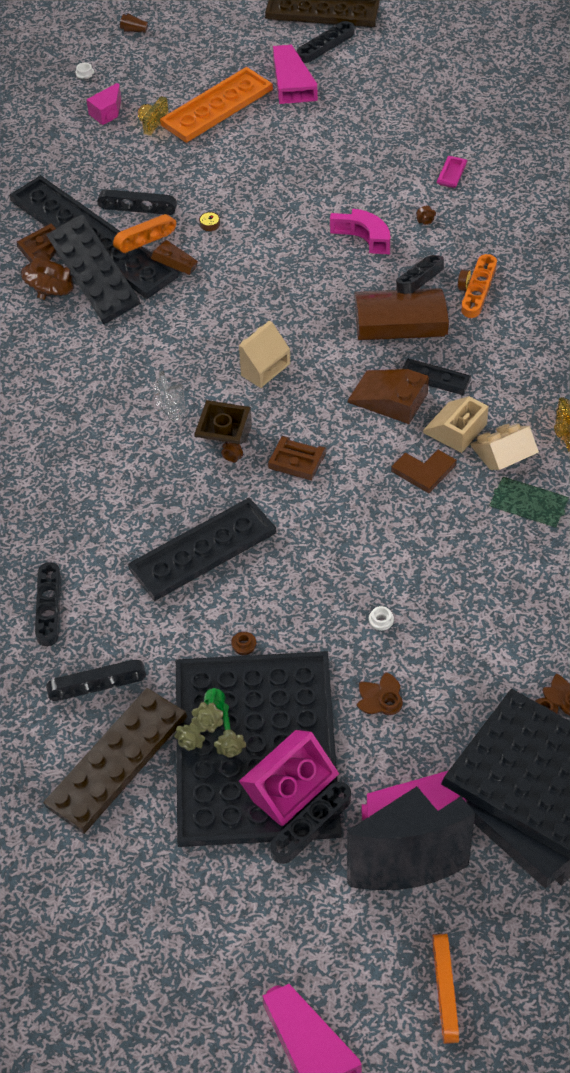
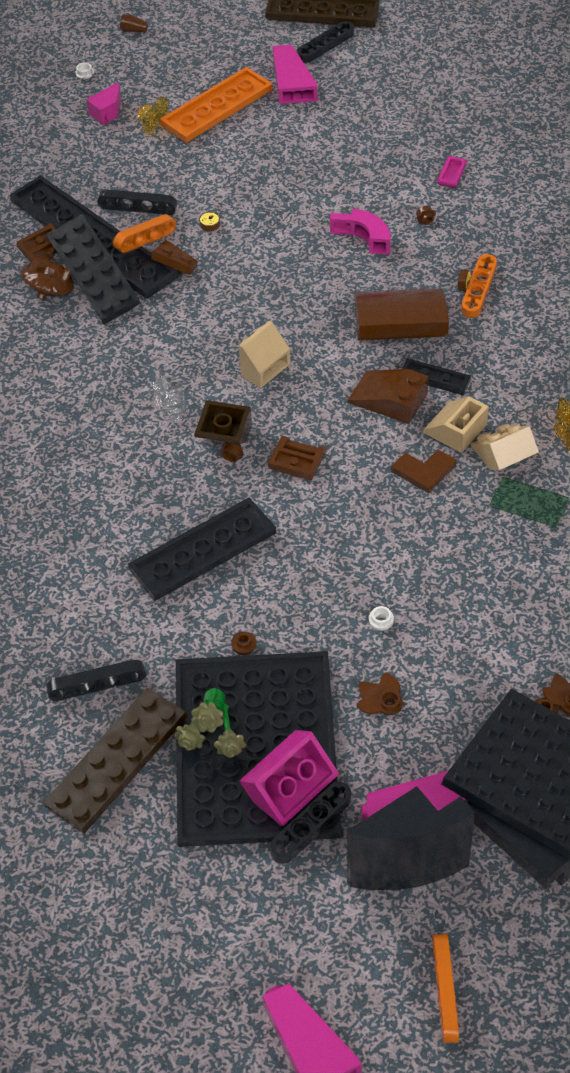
black beam [35,562,61,646] -> none
black beam [396,255,444,294] -> none

